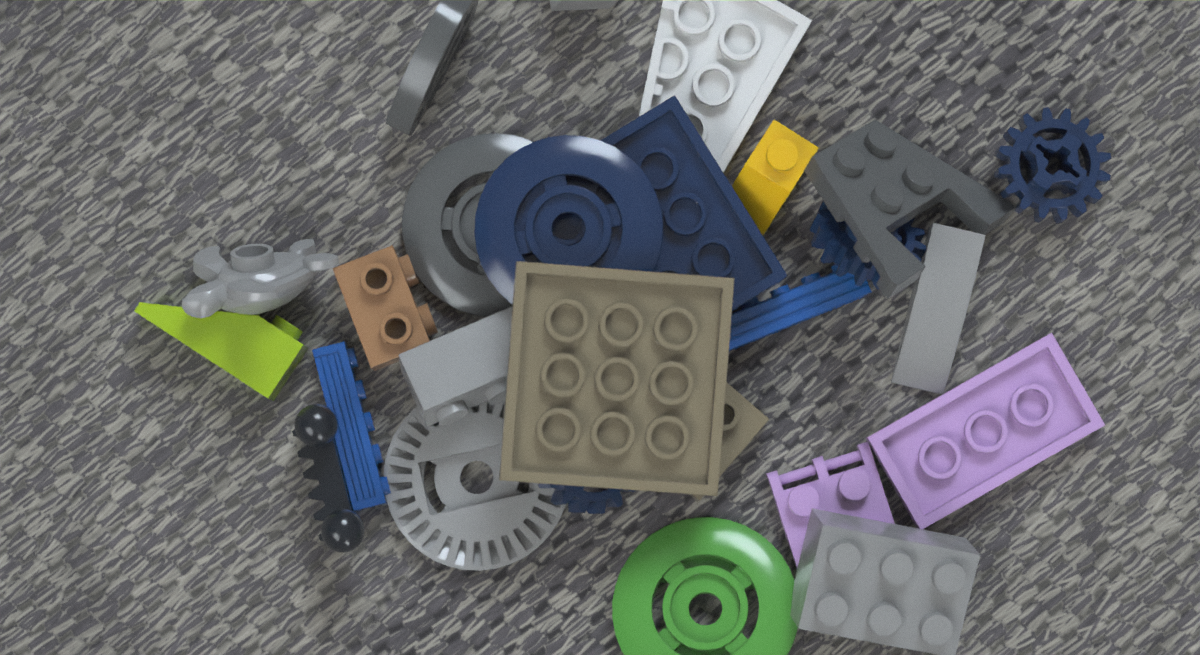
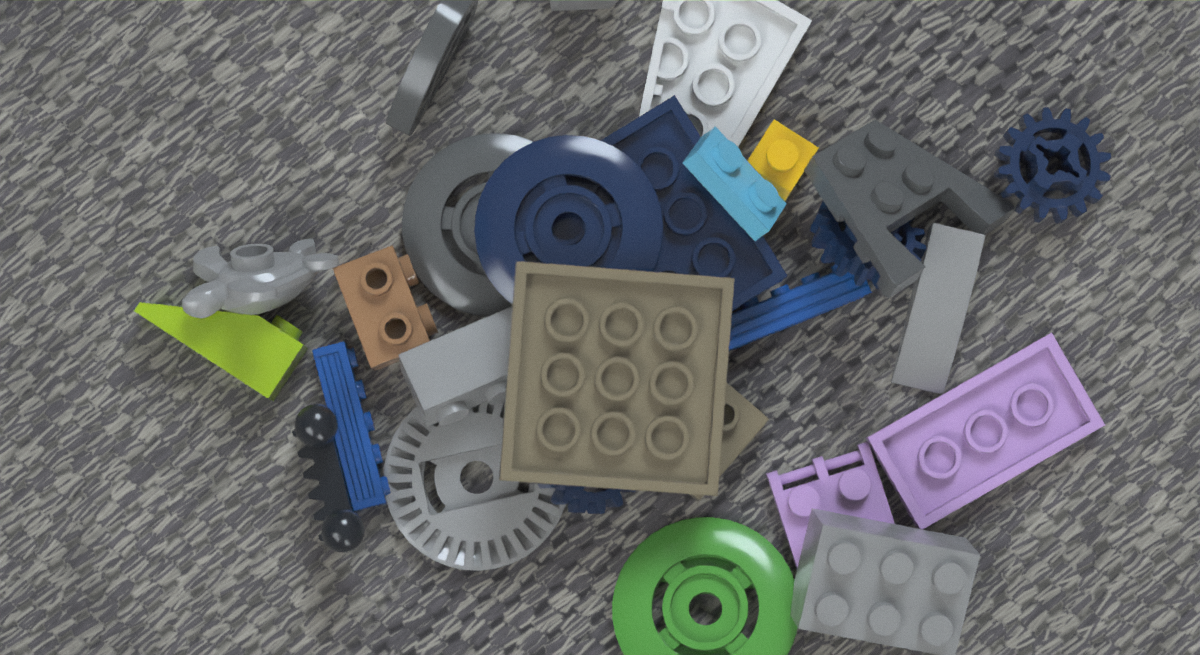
none -> medium azure plate [683,126,787,241]

